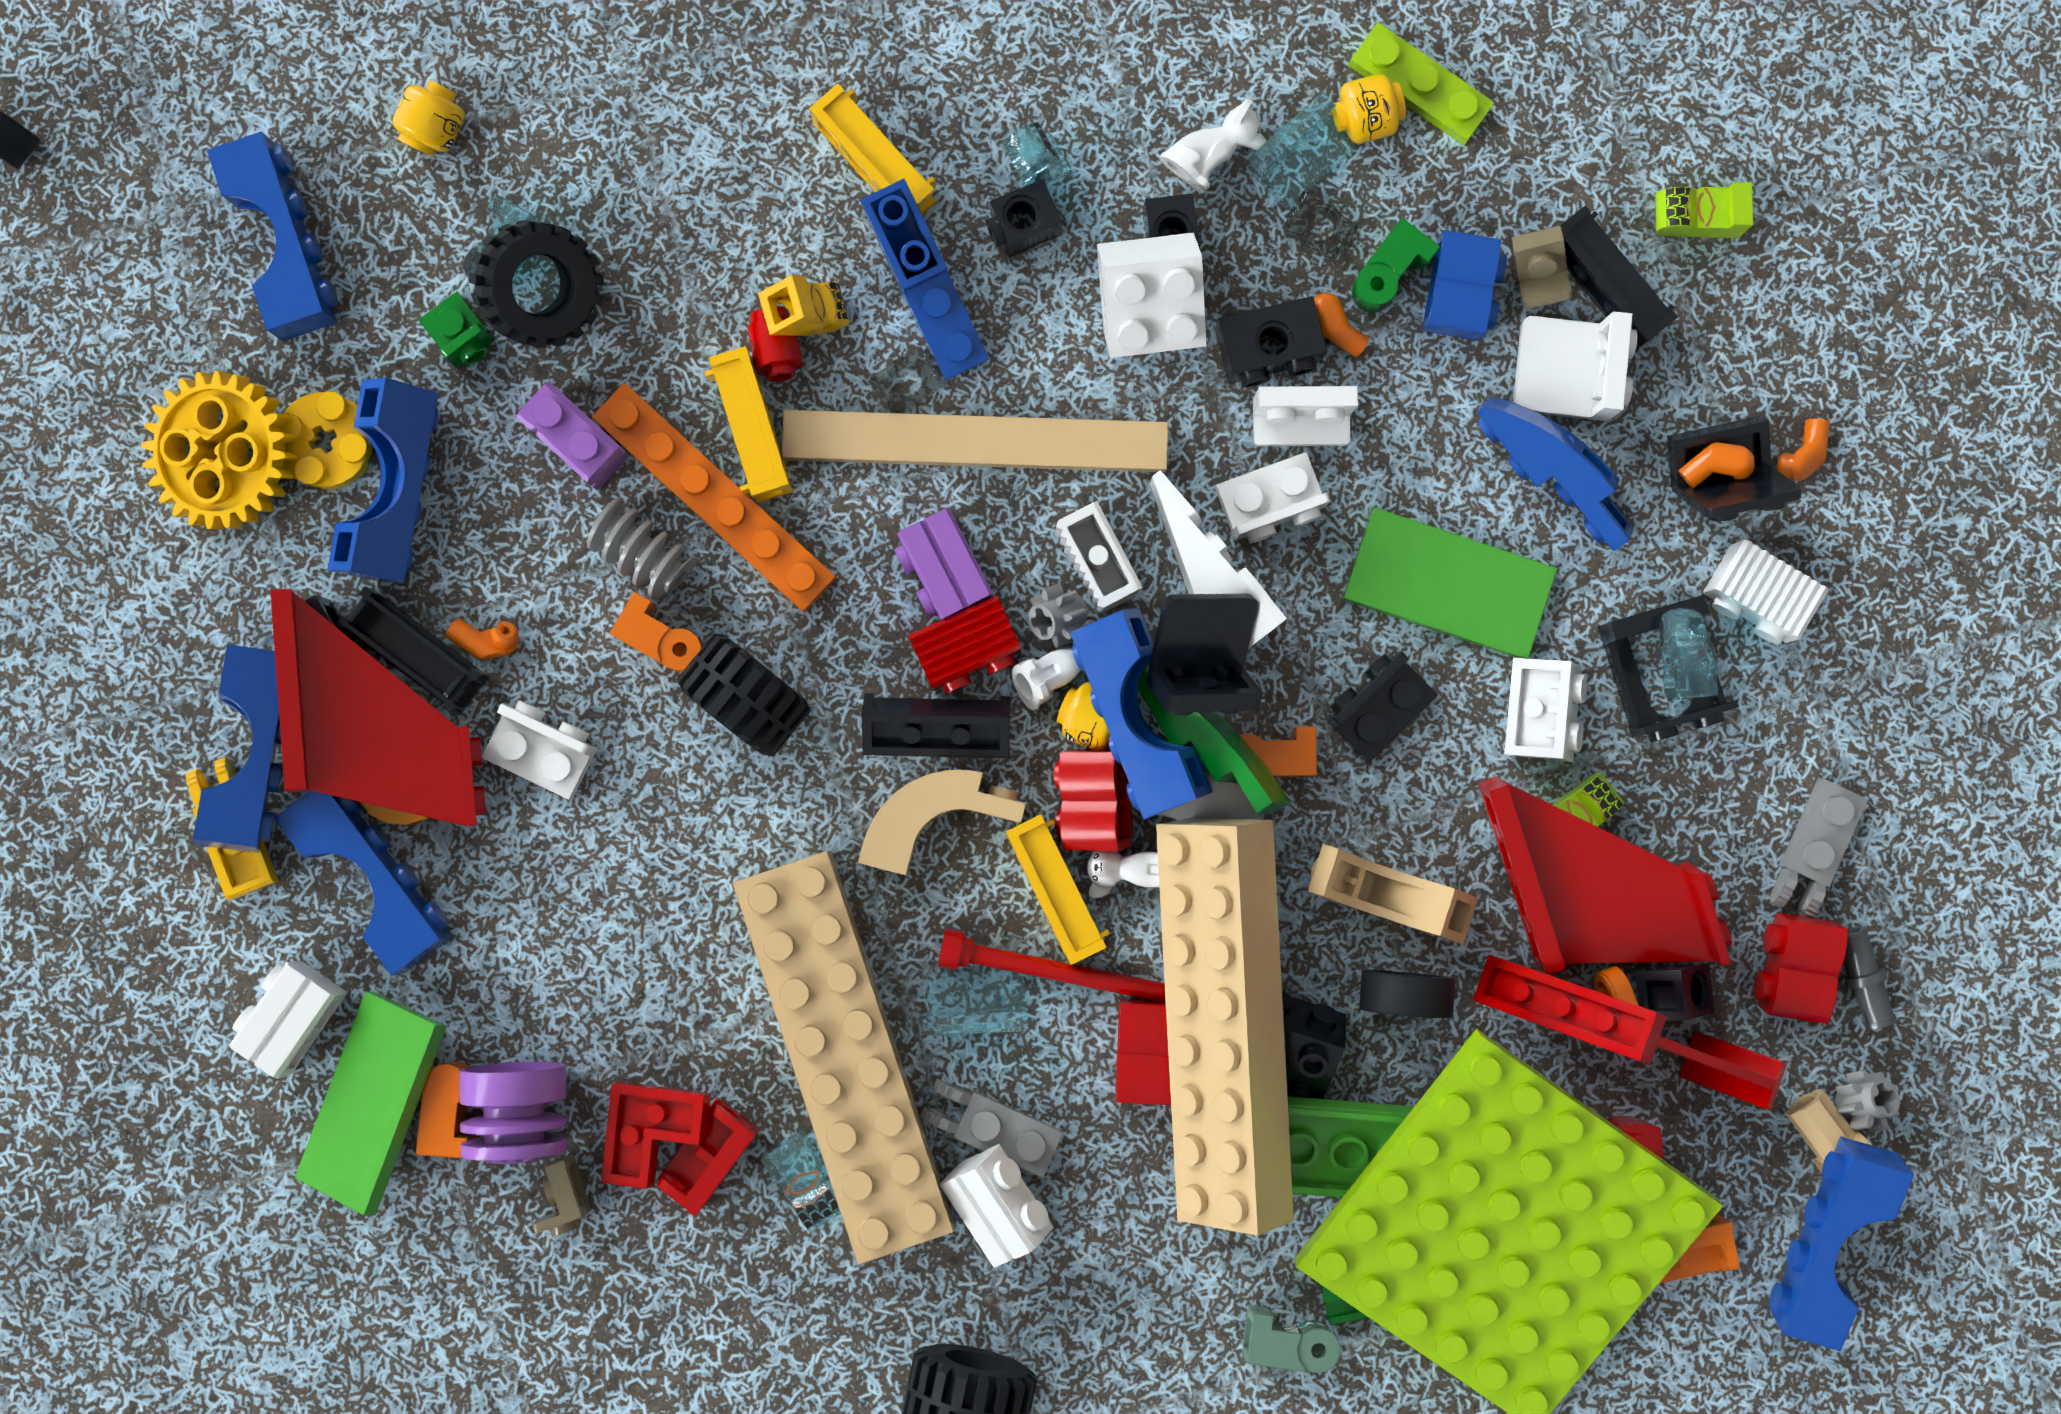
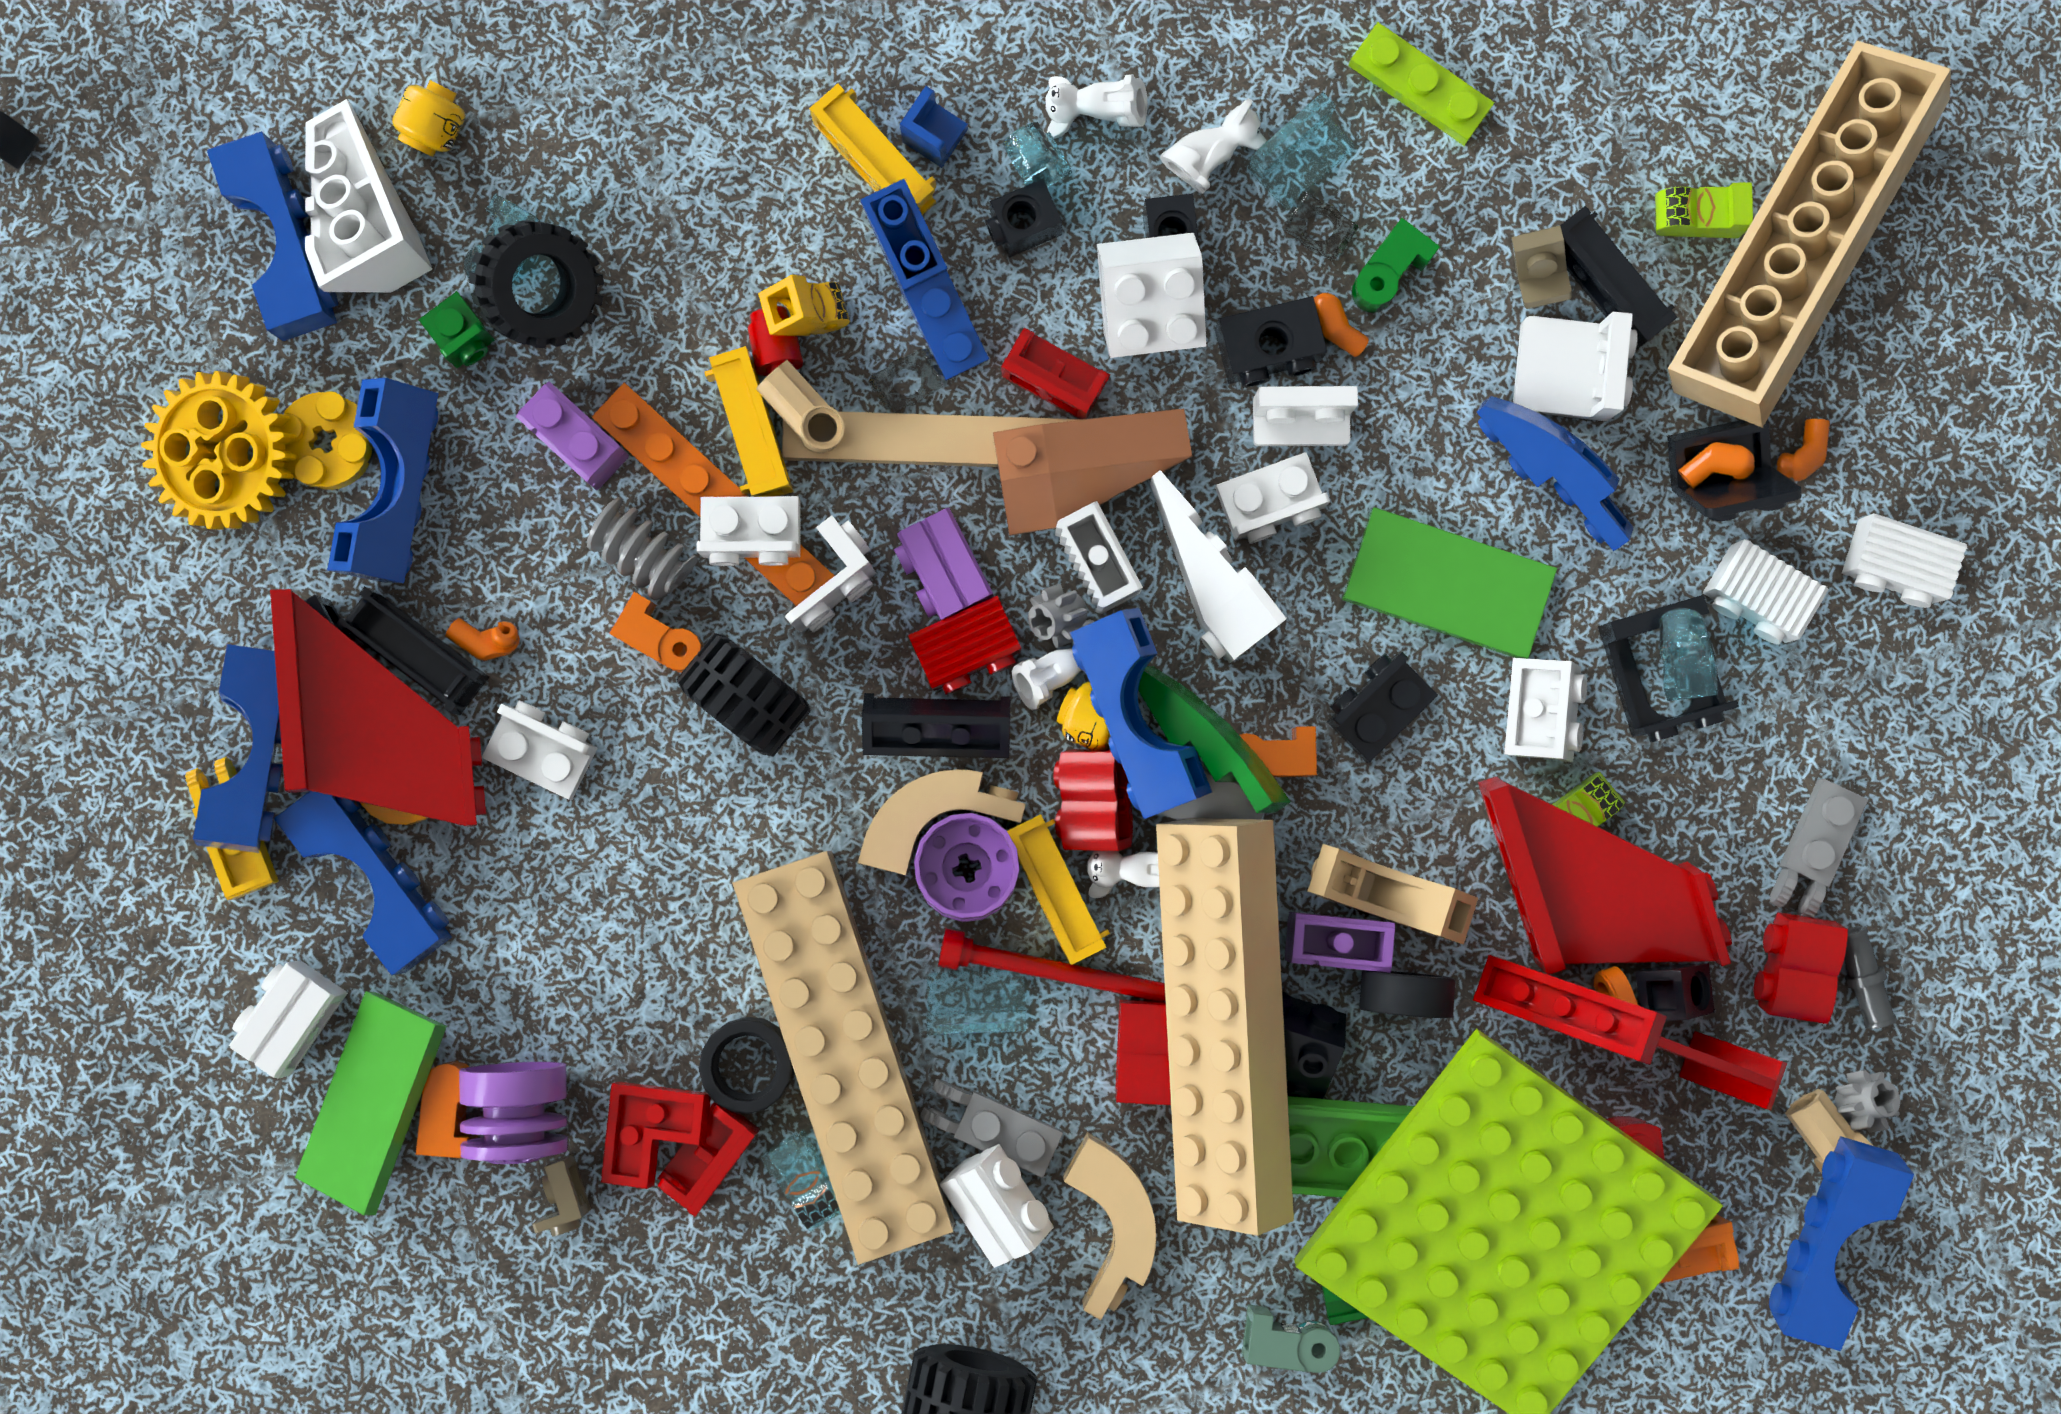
black bracket [1146,593,1263,716] -> none
yellow head [1332,74,1406,144] -> none
blue brick [1422,230,1507,341] -> none
none -> white wedge [305,99,432,293]
none -> white bracket [697,496,800,566]
none -> black tyre [699,1017,795,1114]
none -> tan piece [756,360,845,453]
none -> white bracket [785,515,877,632]
none -> blue panel [900,86,968,168]
none -> medium lavender wheel [914,813,1019,922]
none -> nougat wedge [993,409,1192,536]
none -> red hinge [1001,328,1111,419]
none -> white animal [1046,74,1148,139]
none -> tan arch [1063,1132,1156,1320]
none -> medium lavender brick [1285,911,1395,973]
none -> tan brick [1668,40,1951,428]
none -> white brick [1842,513,1967,608]

